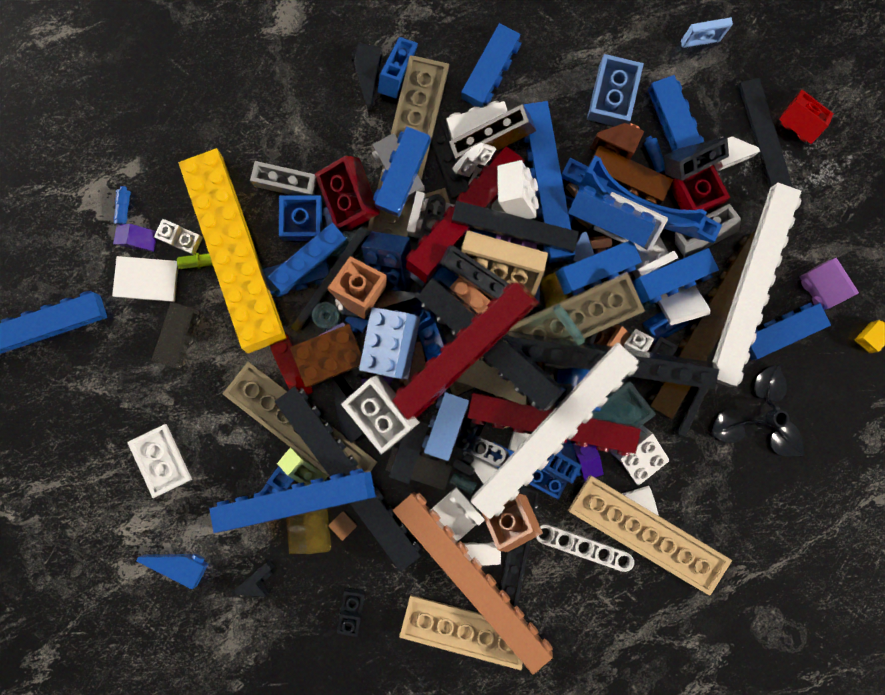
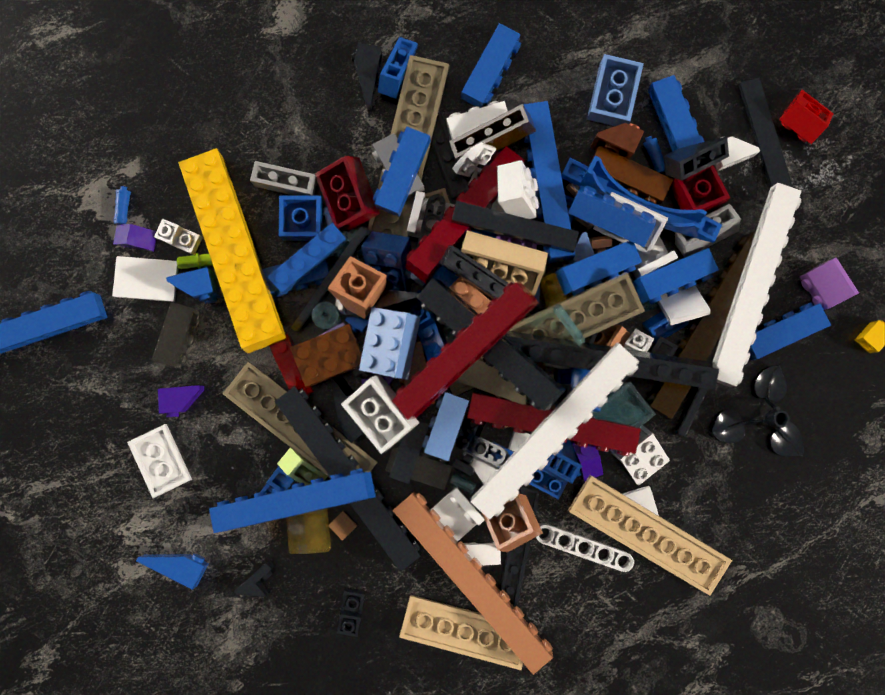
light blue tile [681,17,733,48] -> none
none -> dark purple slope [158,385,204,418]
none -> blue slope [166,267,222,304]

